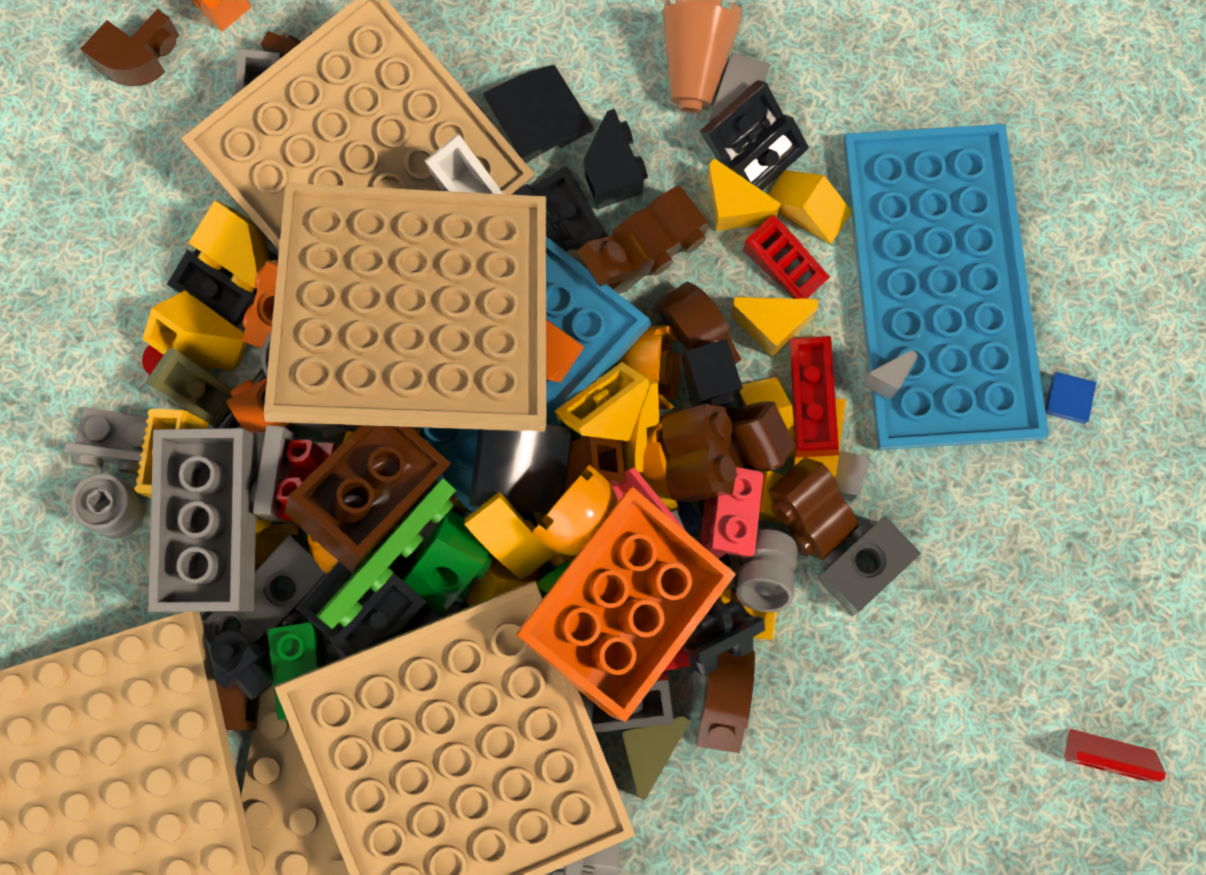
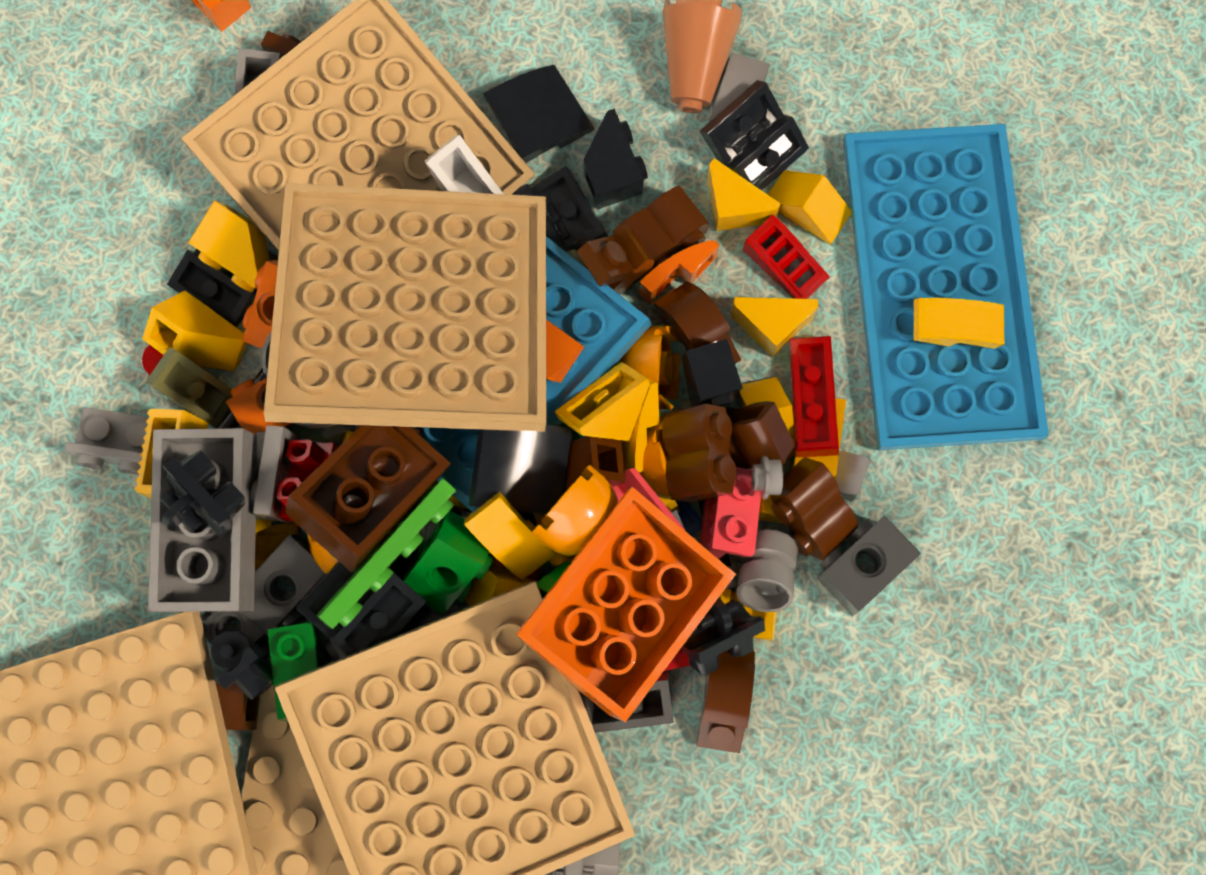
light grey wheel [71,474,144,539] -> none
reddish brown brick [80,9,179,86] -> none
olive slope [621,716,690,800] -> none
light grey slope [863,350,918,400] -> none
blue tile [1045,372,1097,424] -> none
red slope [1064,729,1166,782] -> none
none -> black hips [160,451,245,538]
none -> orange slope [638,240,719,304]
none -> light grey plate [752,456,783,500]
none -> yellow slope [914,298,1004,349]

